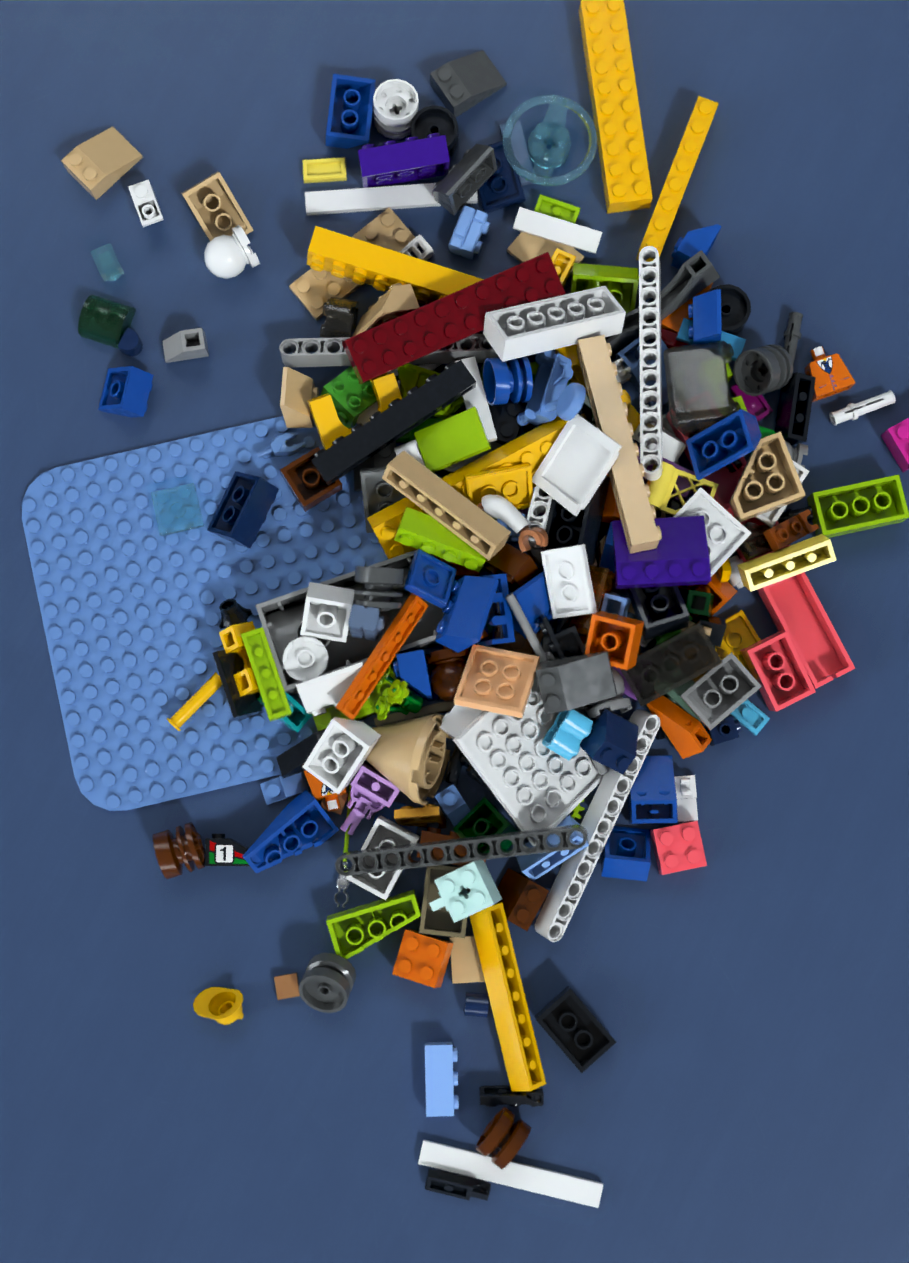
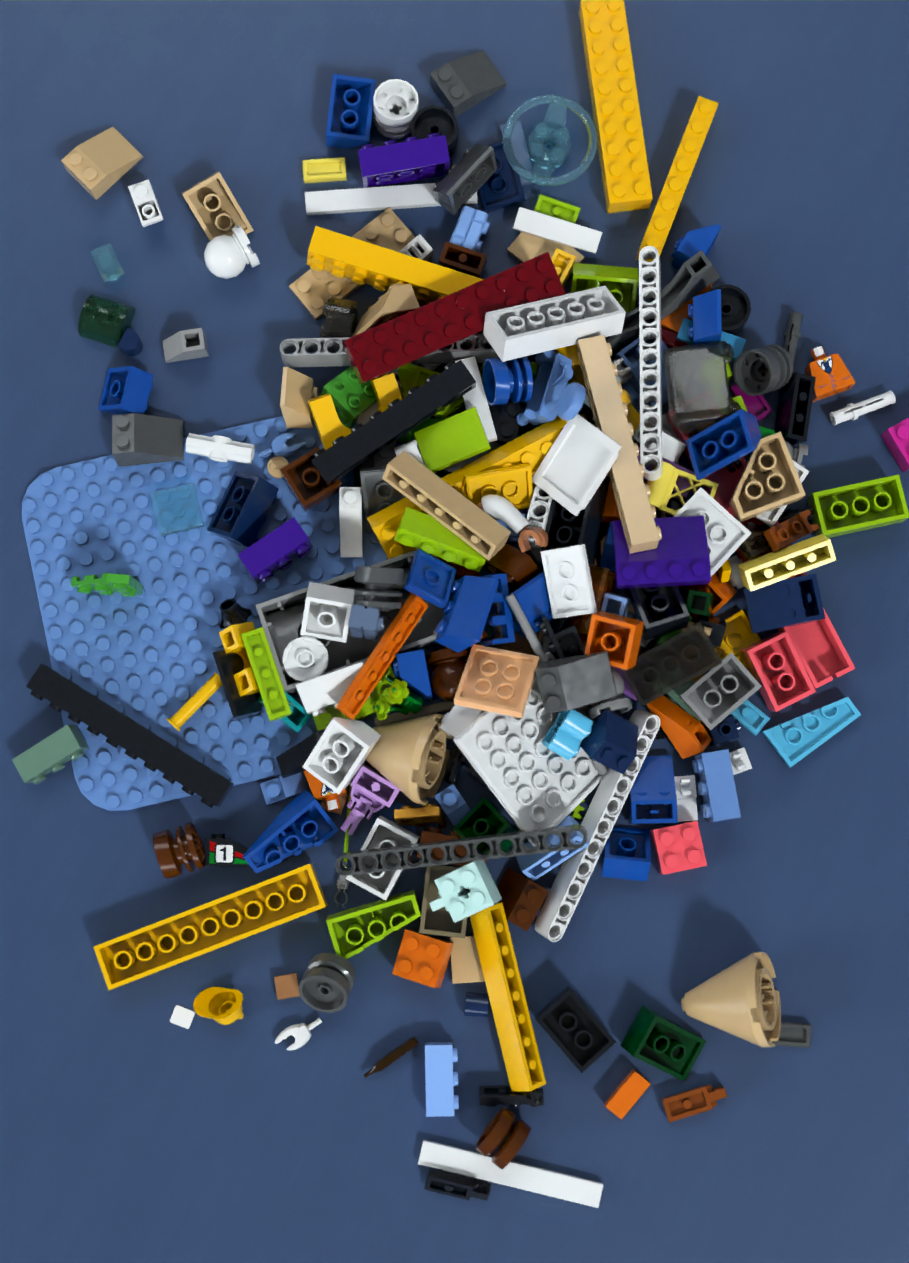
none -> sand green brick [12,724,89,784]
none -> black brick [26,664,234,808]
none -> bright green plate [71,573,143,597]
none -> yellow brick [94,863,328,990]
none -> dark grey slope [112,413,184,467]
none -> white sticker [170,1005,195,1029]
none -> white piece [185,433,255,464]
none -> dark purple brick [238,517,313,584]
none -> tan piece [267,456,289,479]
none -> white hand [275,1017,323,1051]
none -> white slope [339,487,363,558]
none -> dark brown piece [364,1036,419,1078]
none -> reddish brown brick [439,241,487,279]
none -> orange slope [604,1069,651,1120]
none -> dark green slope [620,1005,706,1081]
none -> dark orange hinge [661,1084,727,1122]
none -> tan cone [681,952,781,1048]
none -> medium blue brick [692,749,741,822]
none -> white tile [729,747,752,775]
none -> dark blue slope [743,574,825,633]
none -> medium azure wing [762,697,861,768]
none -> dark grey tile [771,1022,811,1048]

